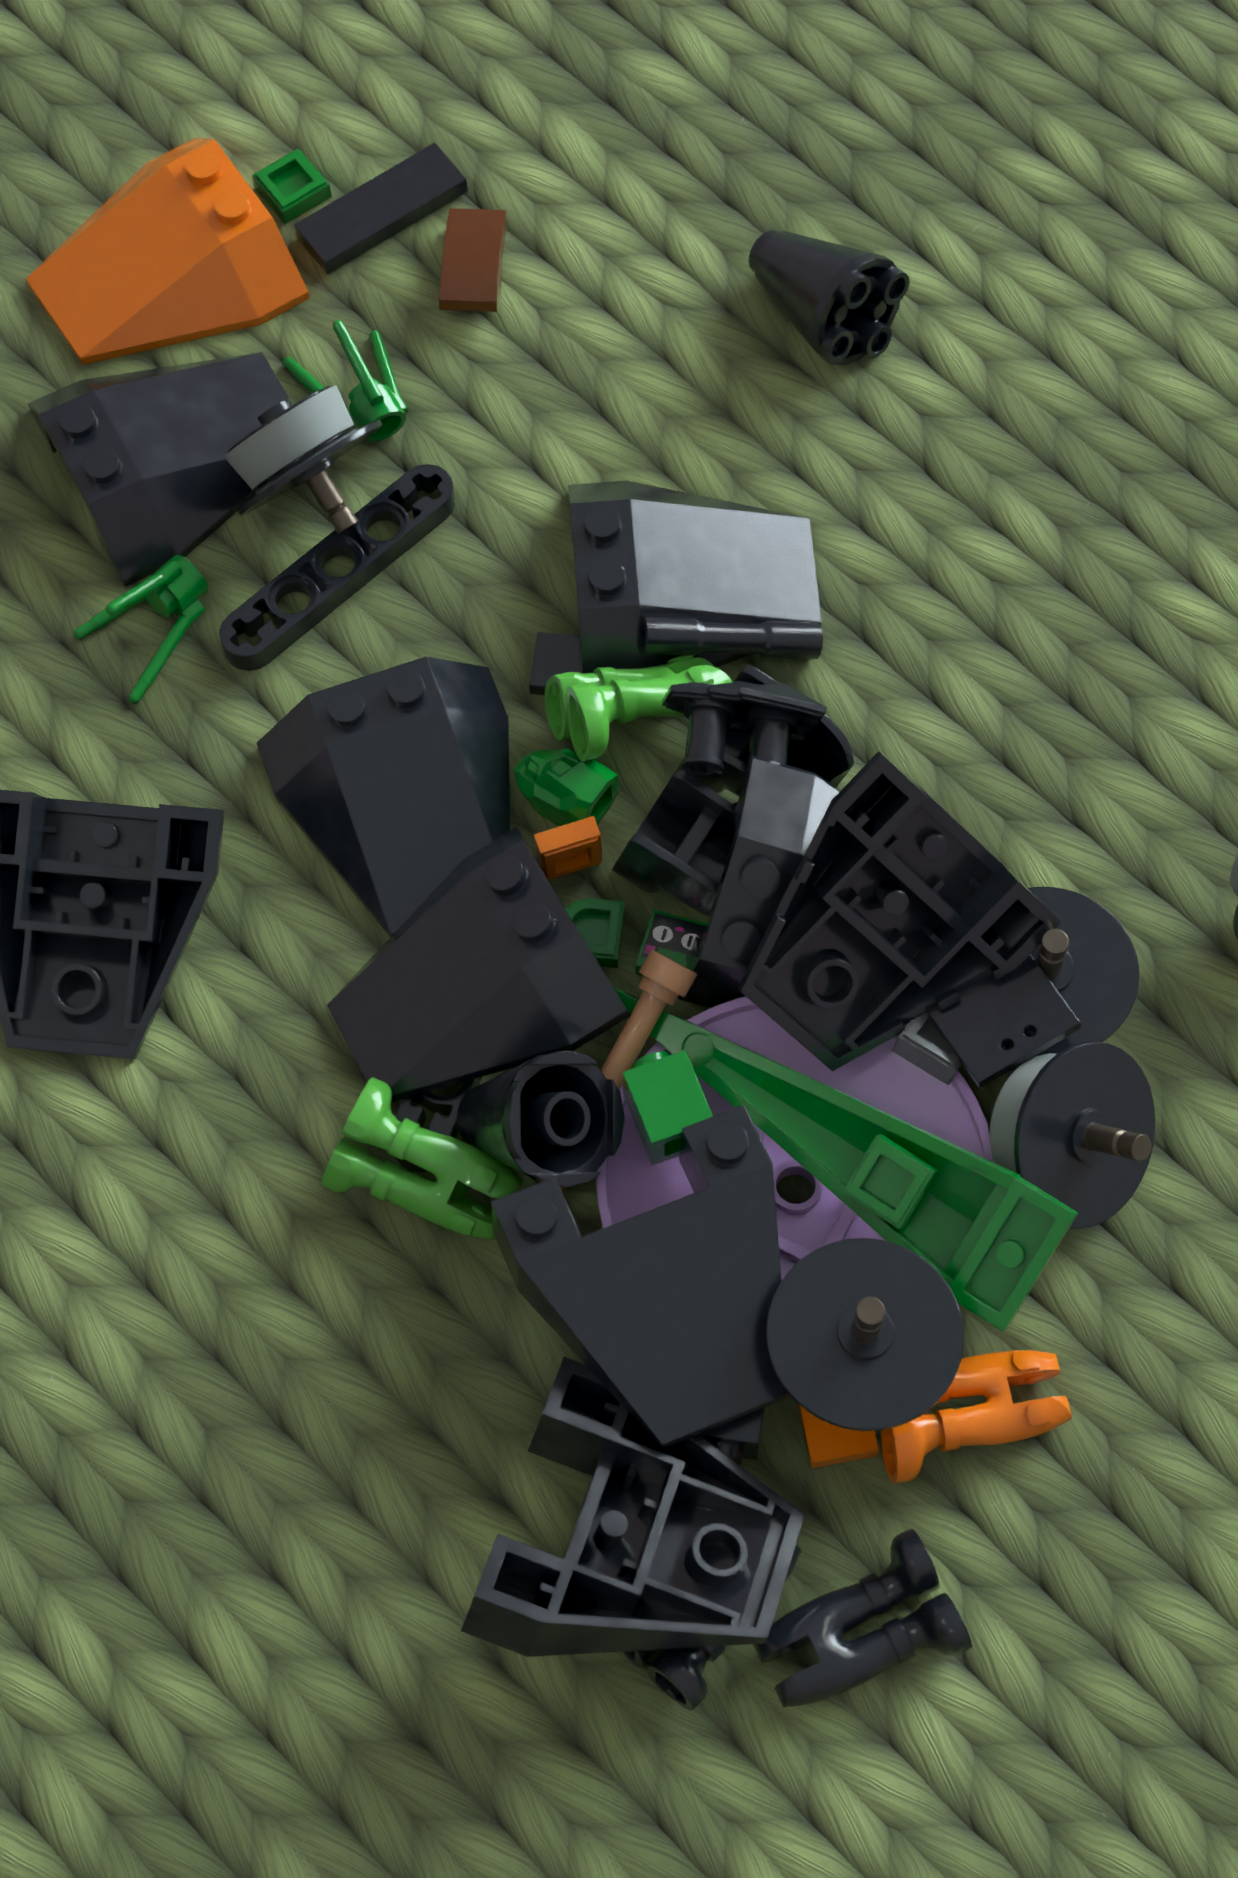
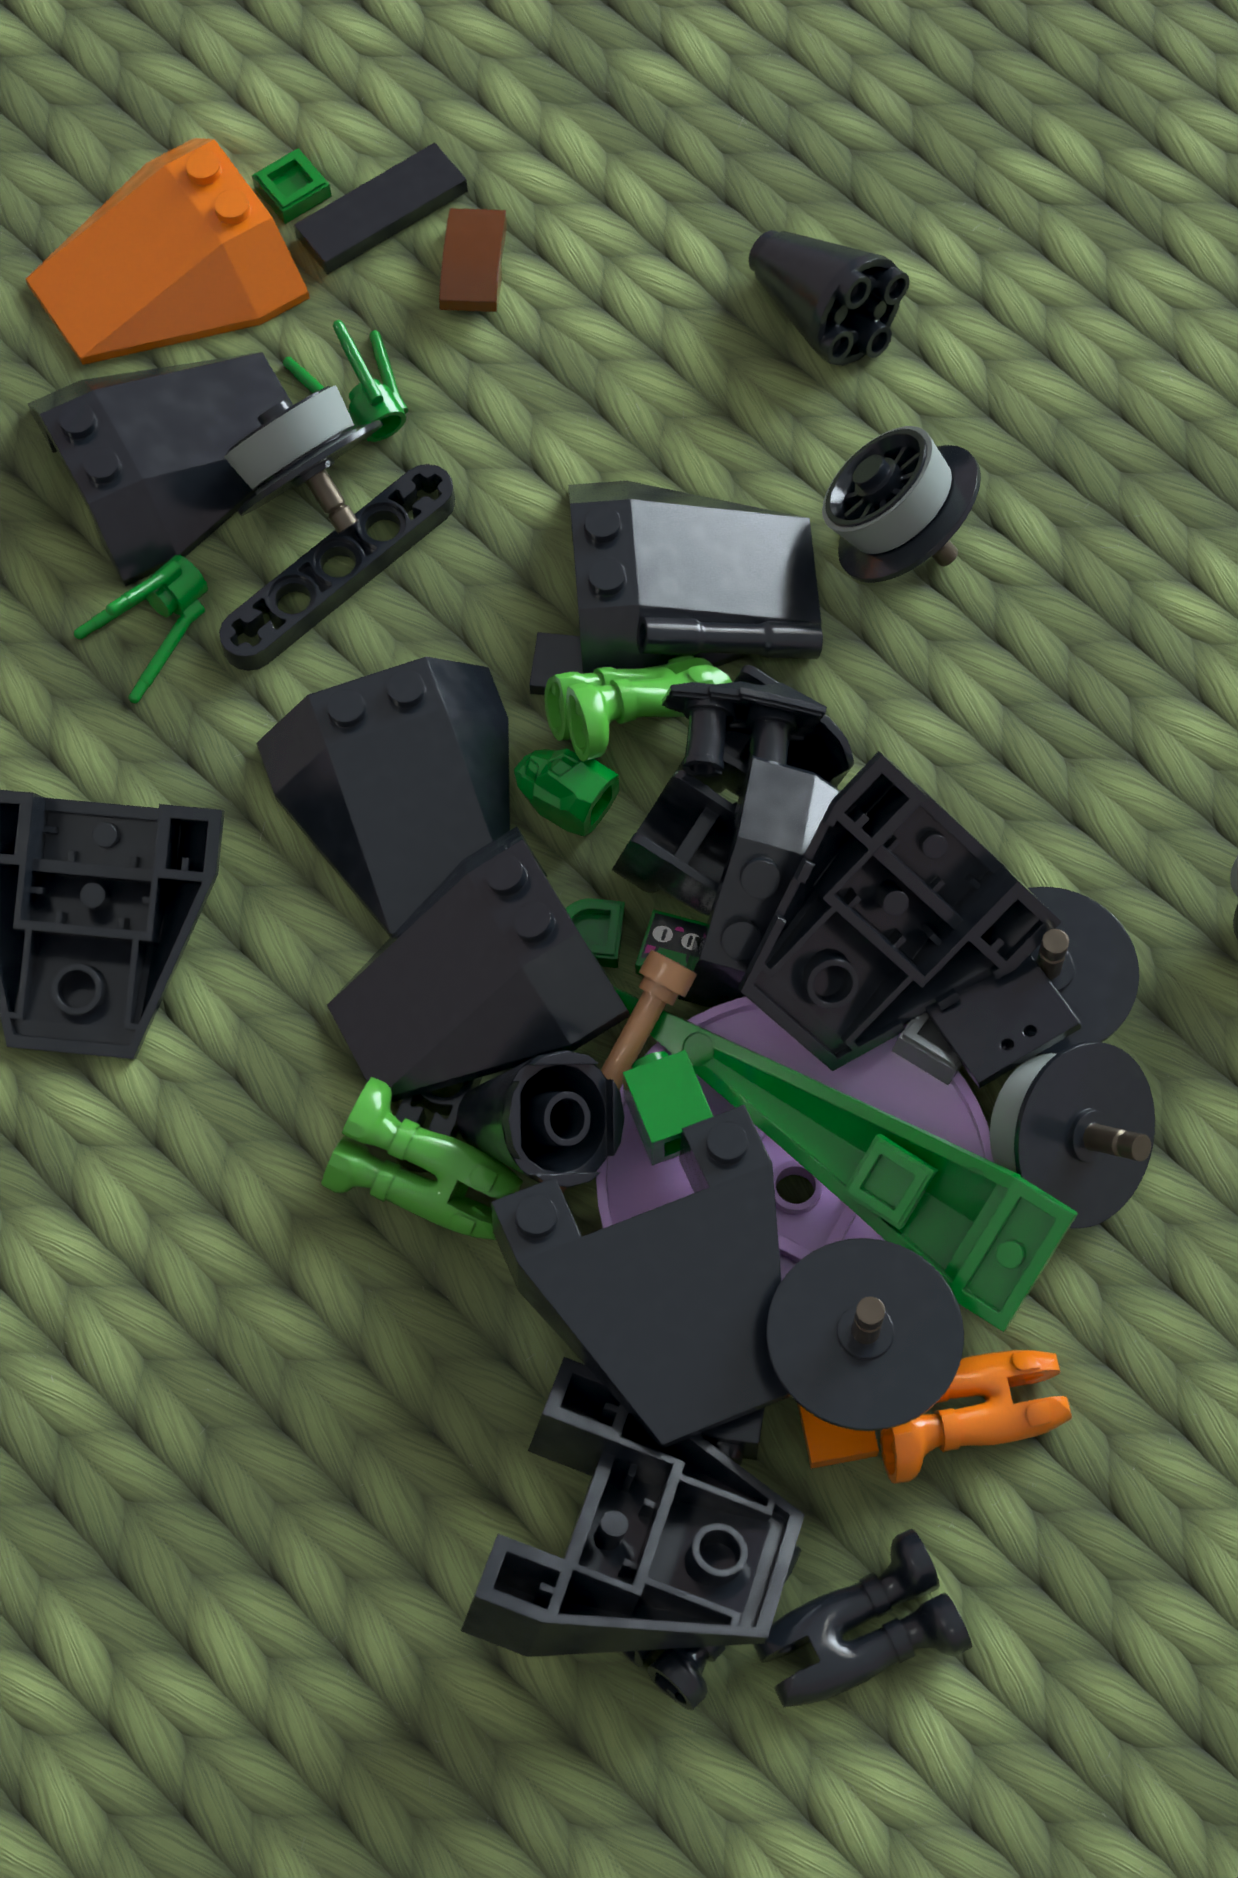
orange tile [534,816,602,880] -> none
none -> black piece [822,426,981,583]

